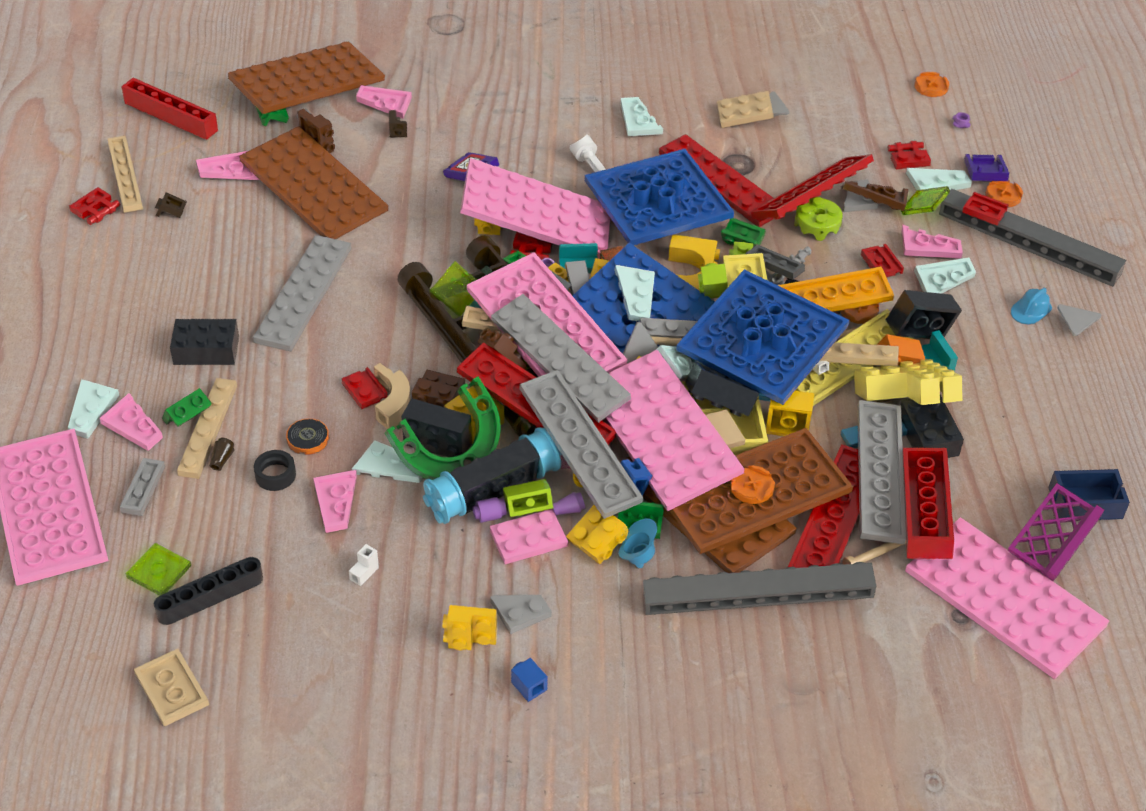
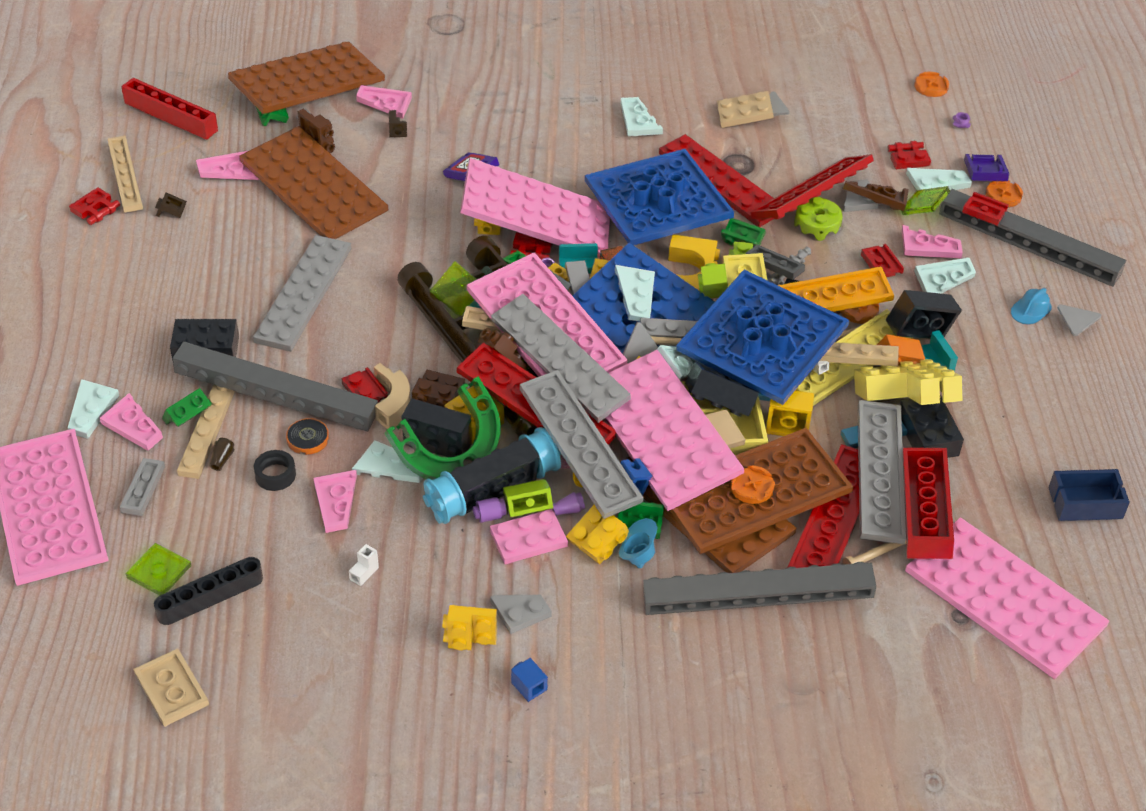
white piece [569,134,606,172] -> none
magenta fence [1007,483,1104,582] -> none
none -> dark grey brick [173,342,378,432]

